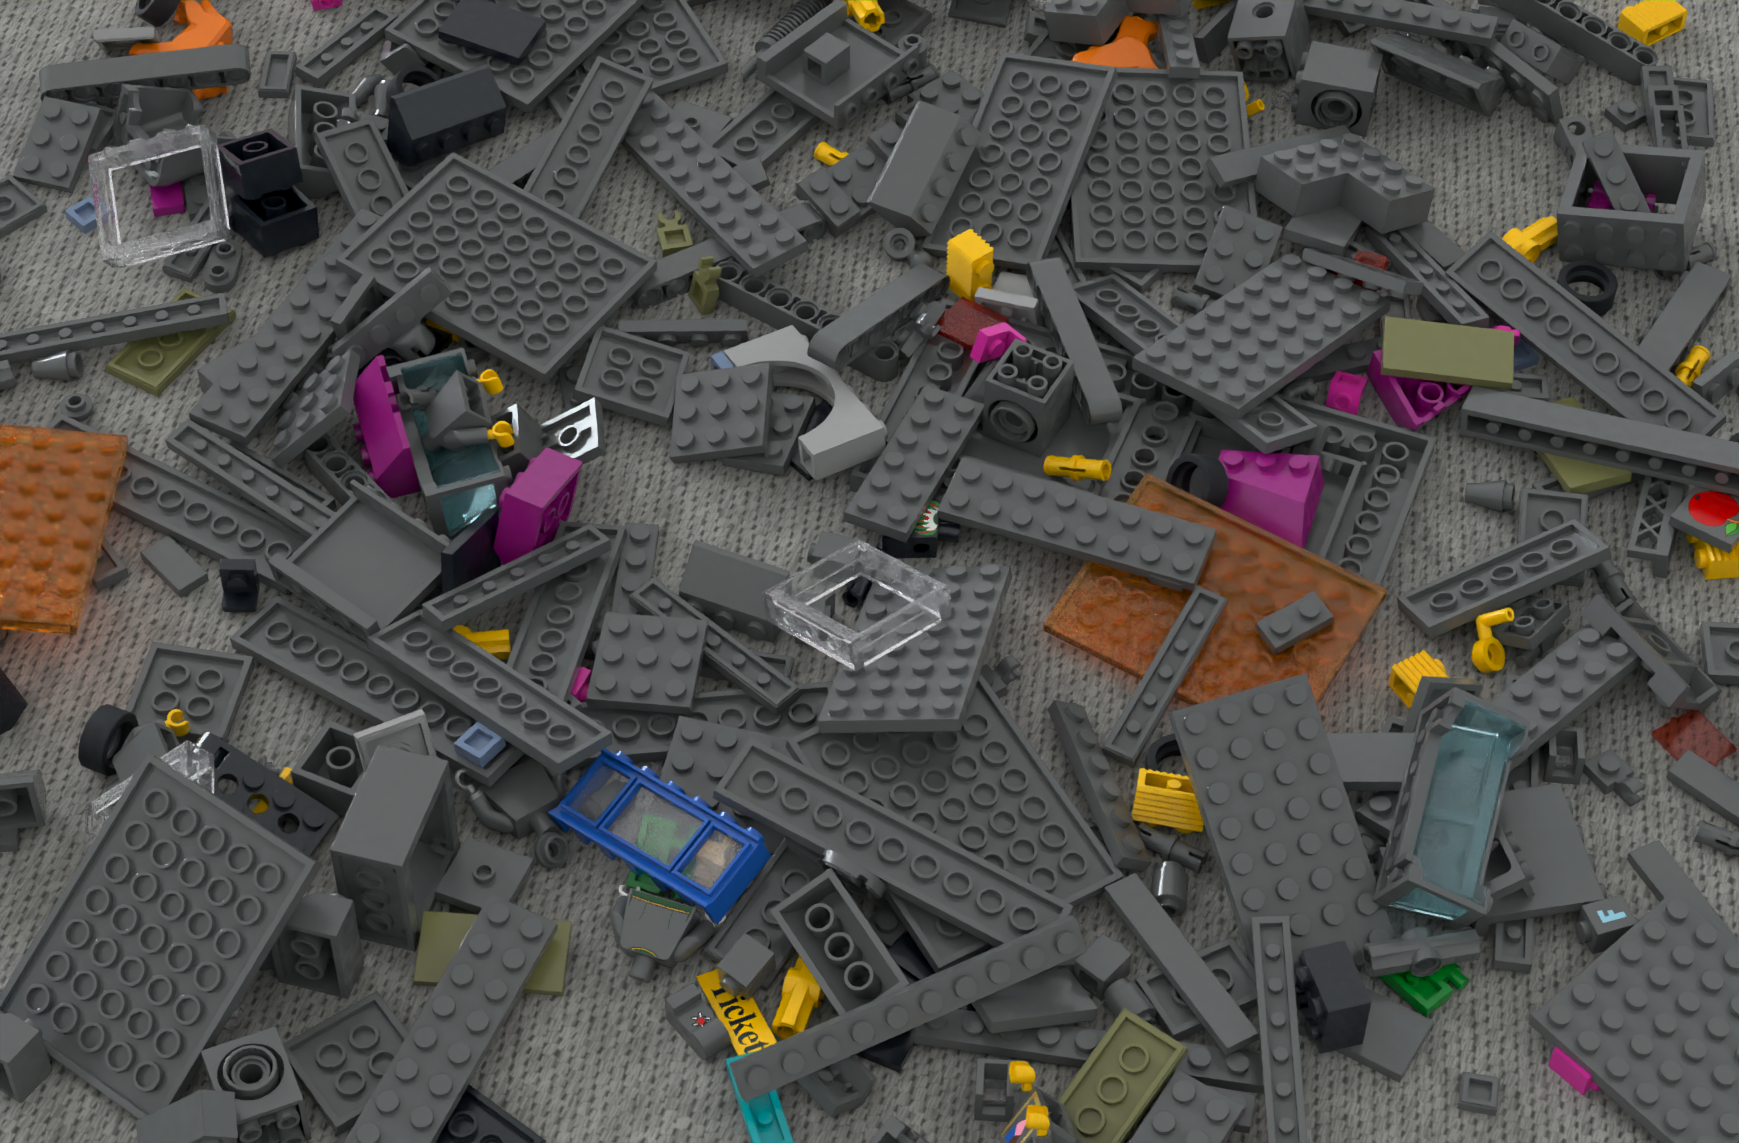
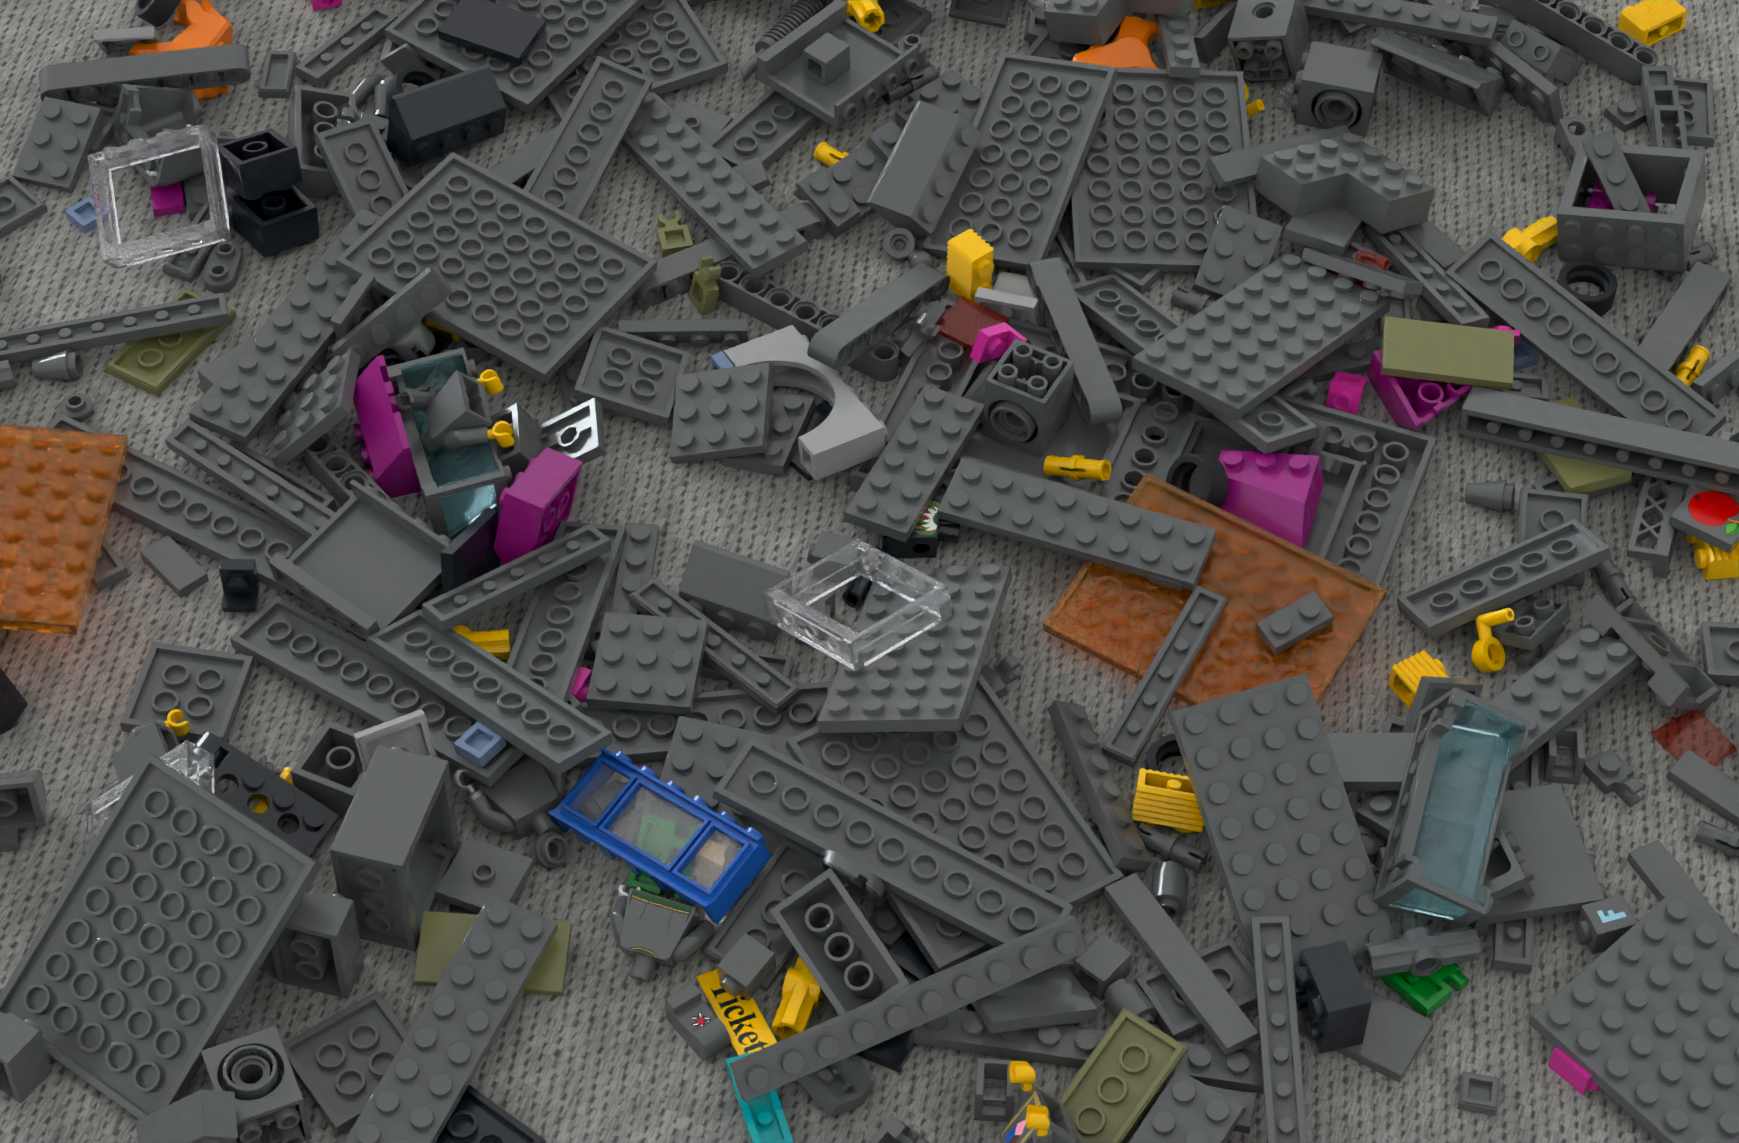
black tyre [78,704,138,776] -> none

